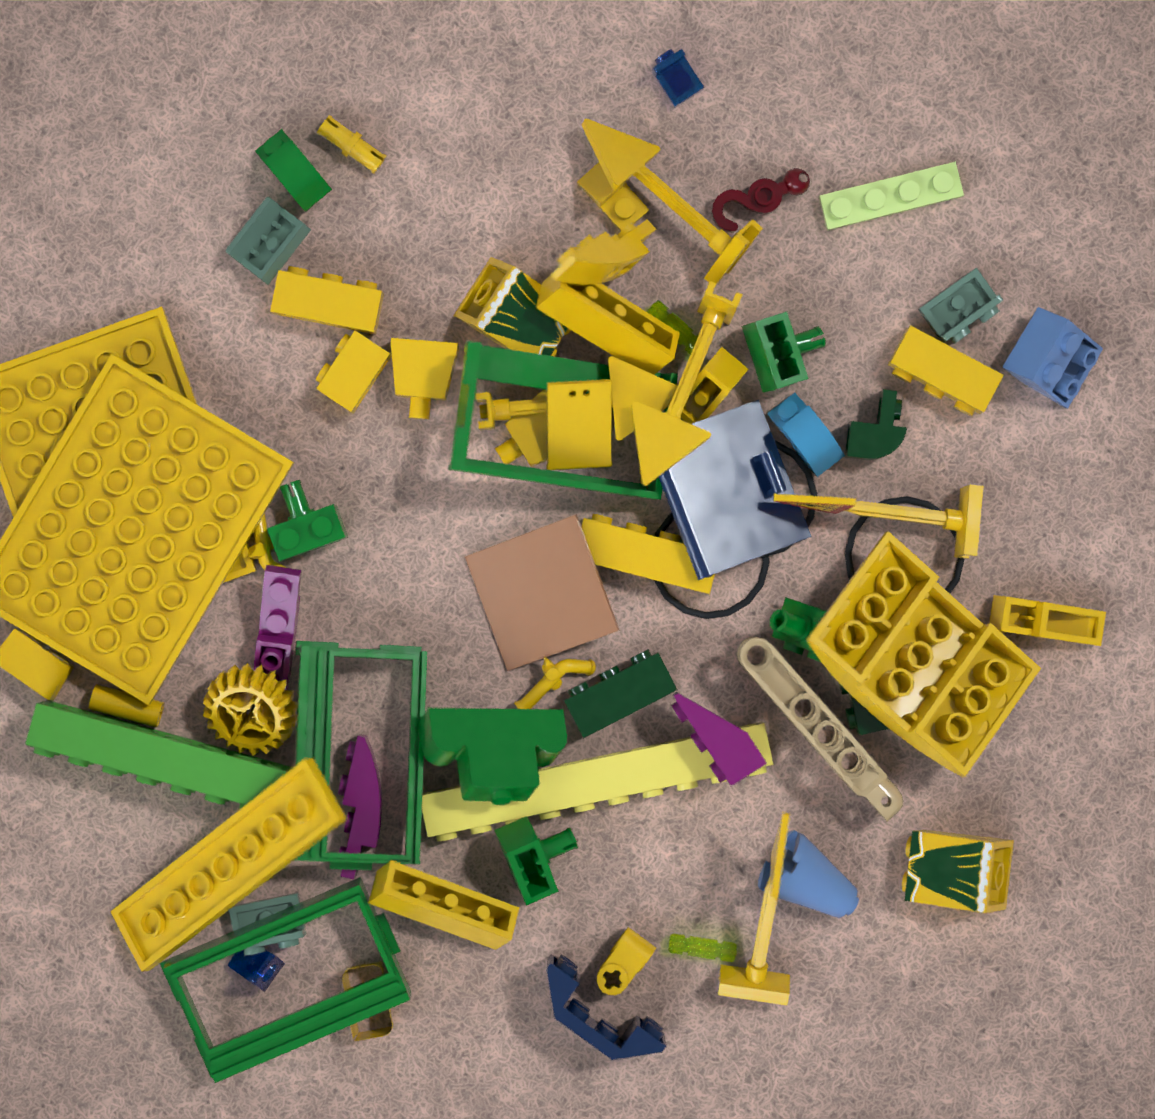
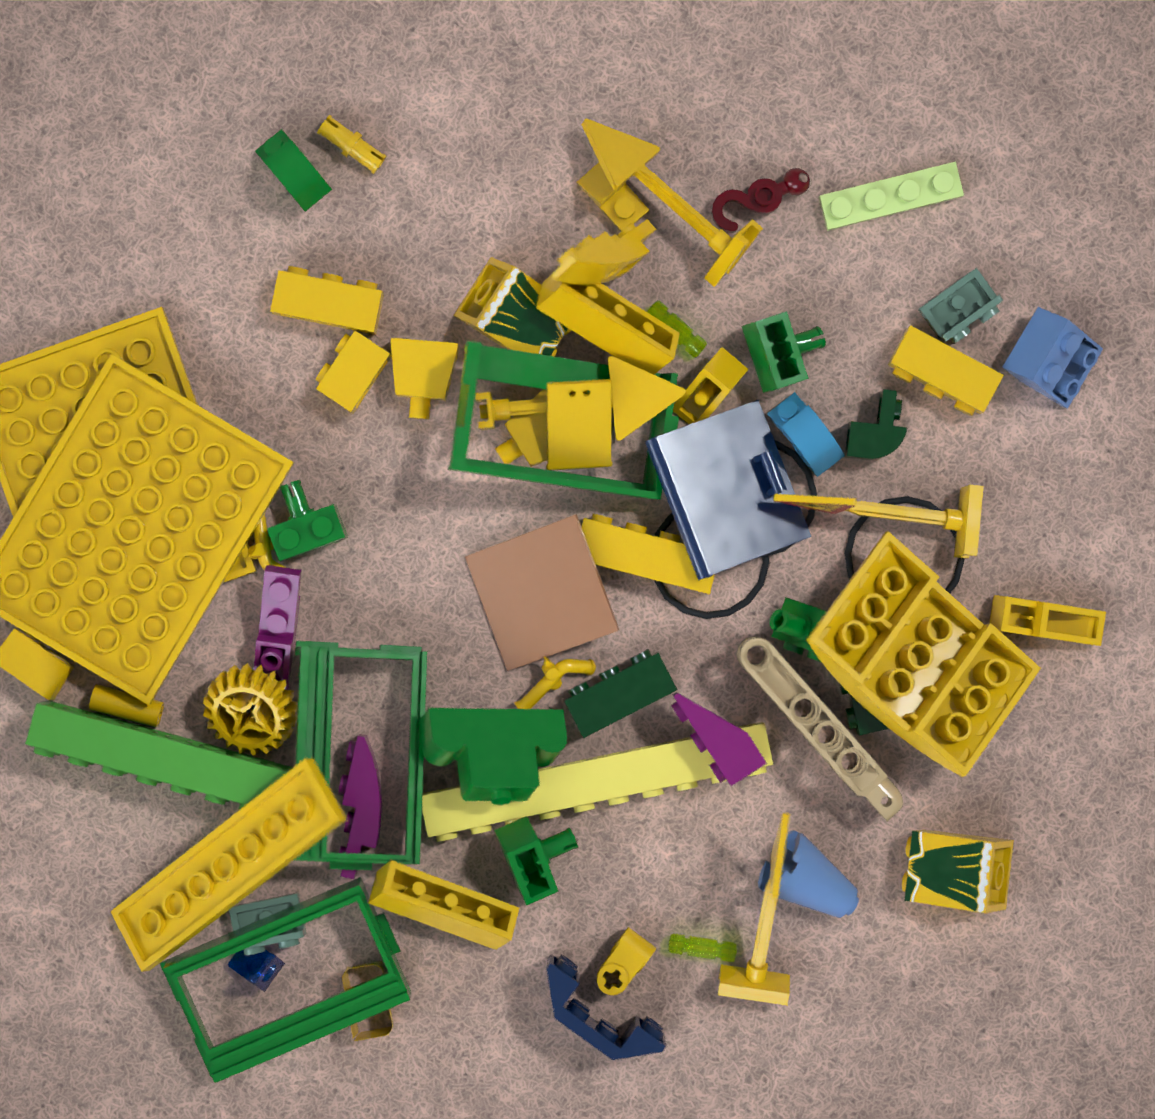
sand green bracket [226,197,311,285] -> none
yellow piece [631,281,743,486] -> none
clear blue bracket [652,49,704,108] -> none

